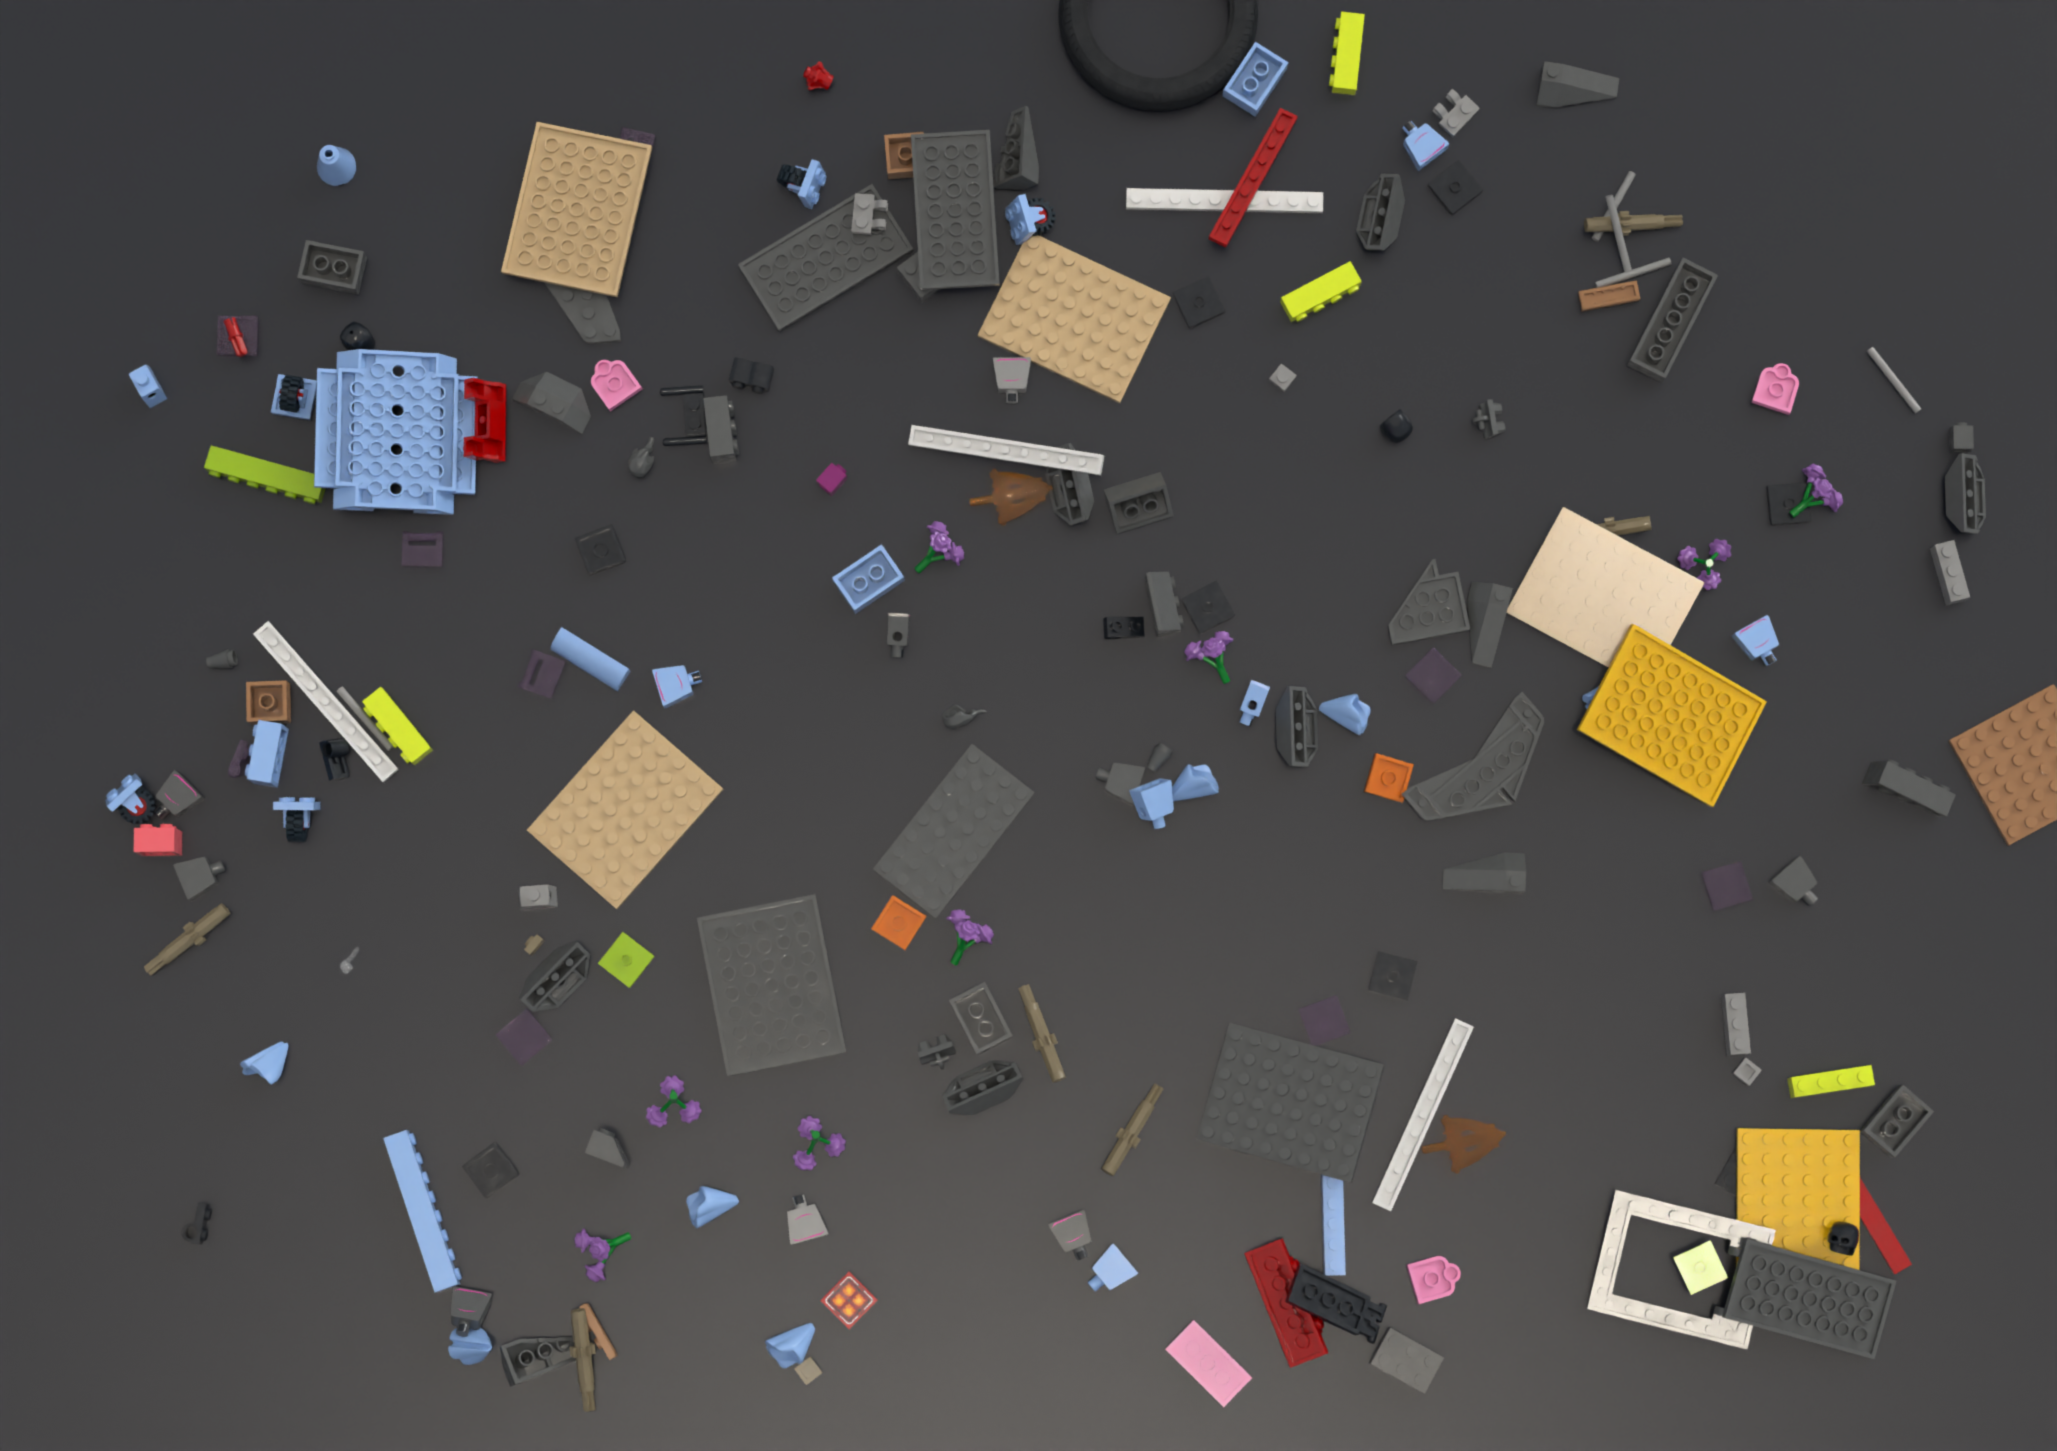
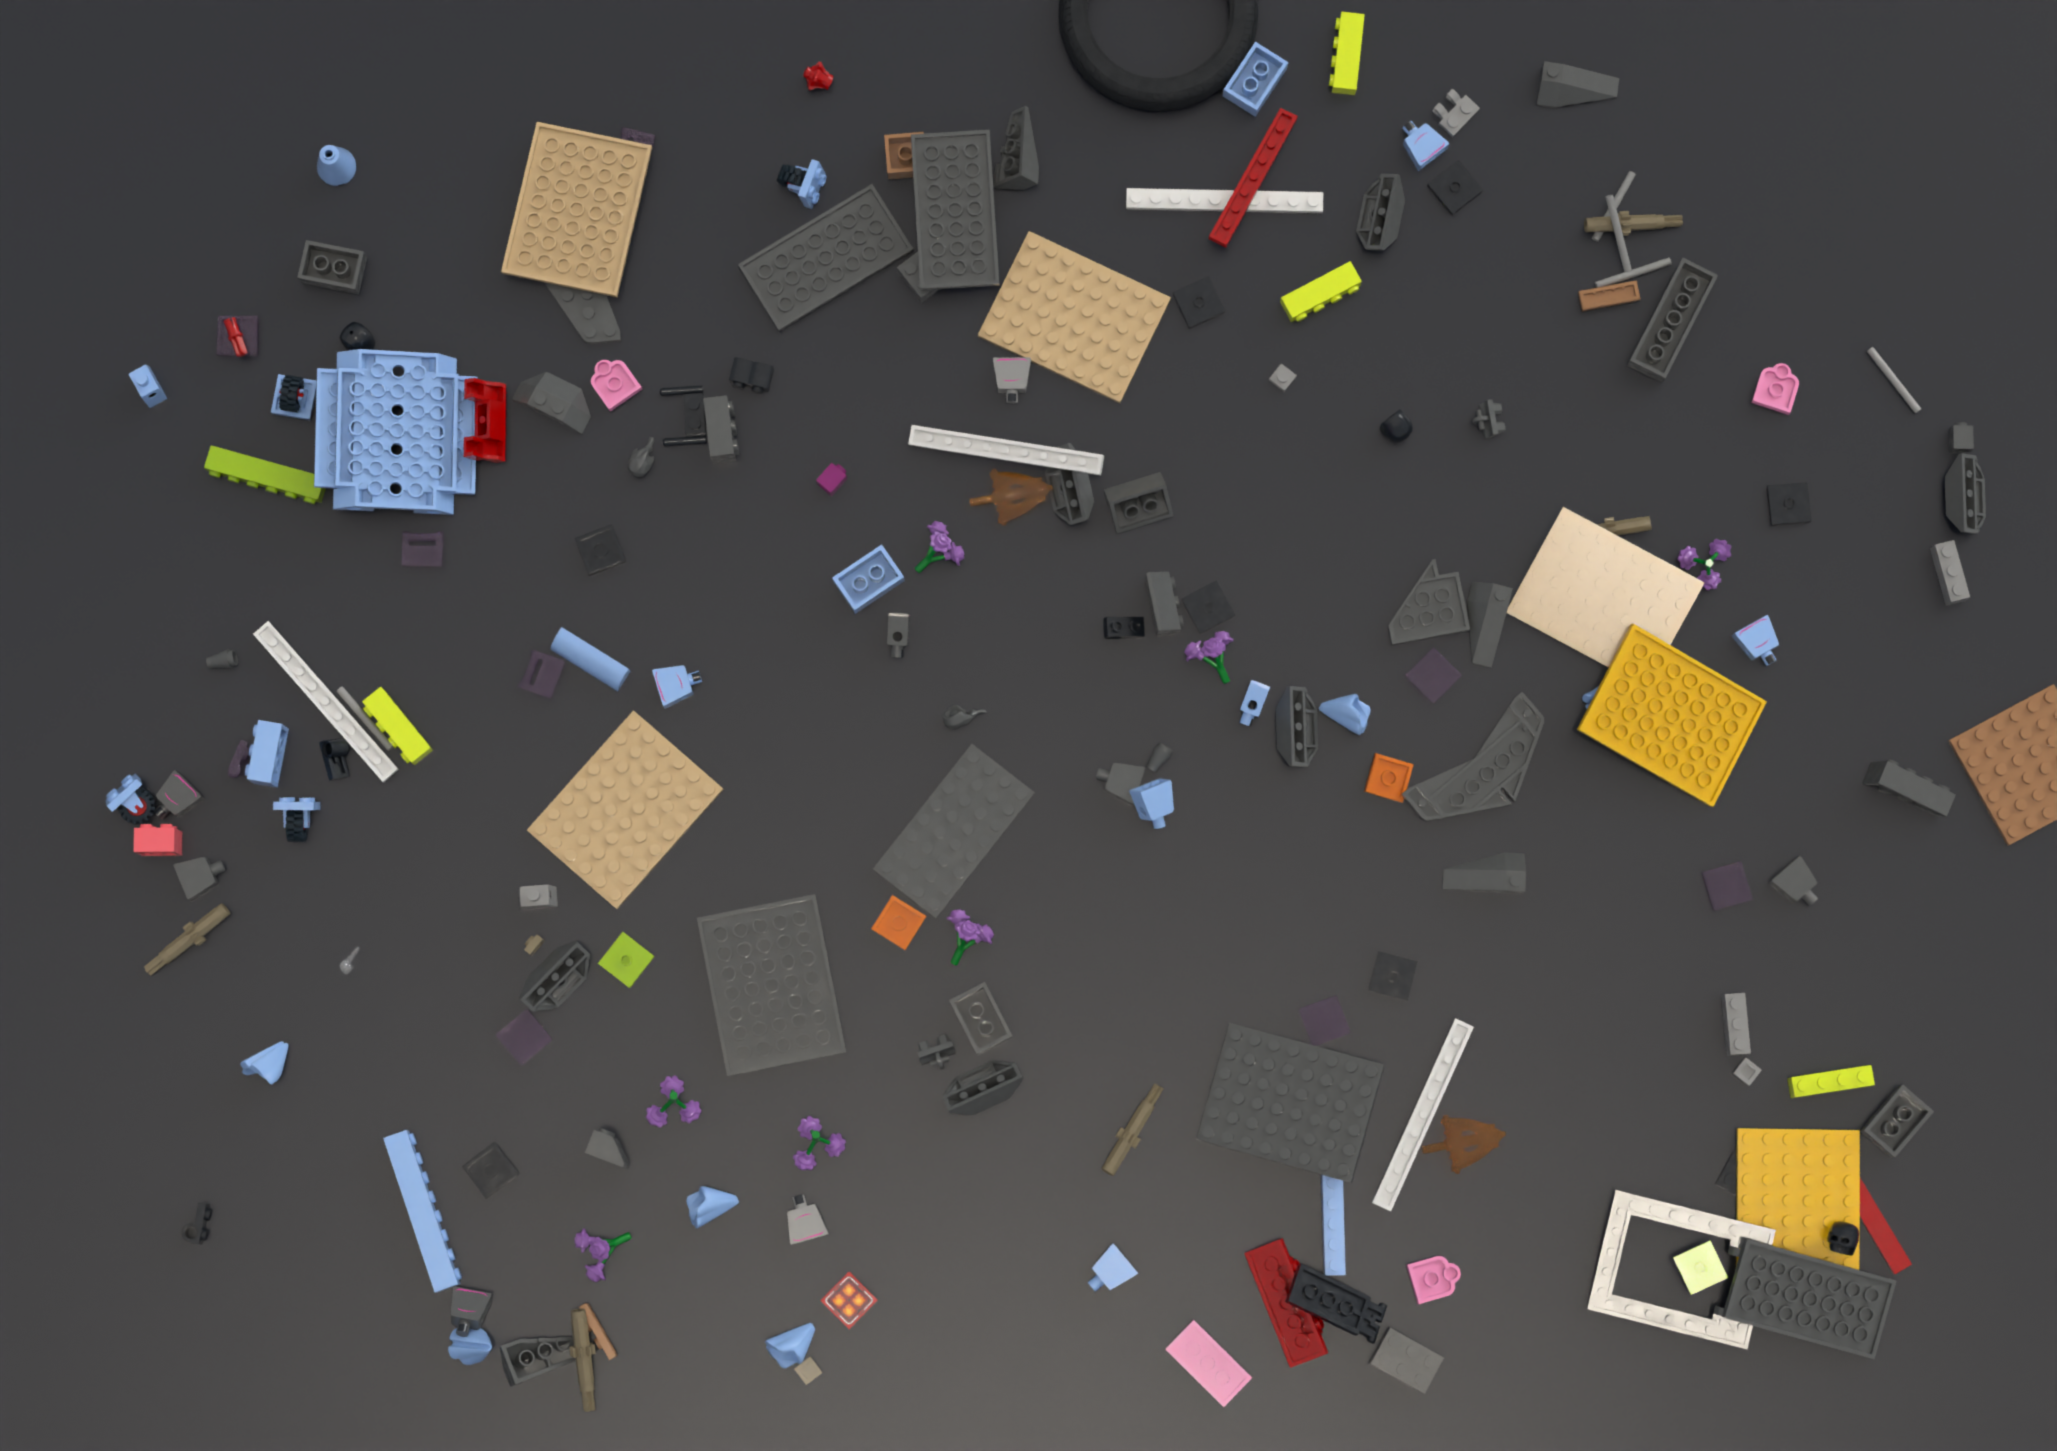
medium nougat brick [246,680,291,725] -> none
light grey plate [851,193,888,235] -> none
light blue plate [1005,194,1056,245] -> none
dark tan piece [1018,984,1066,1083] -> none
torso [1048,1210,1092,1261] -> none
light blue hat [1172,764,1219,801] -> none
medium lavender plant [1790,463,1843,518] -> none

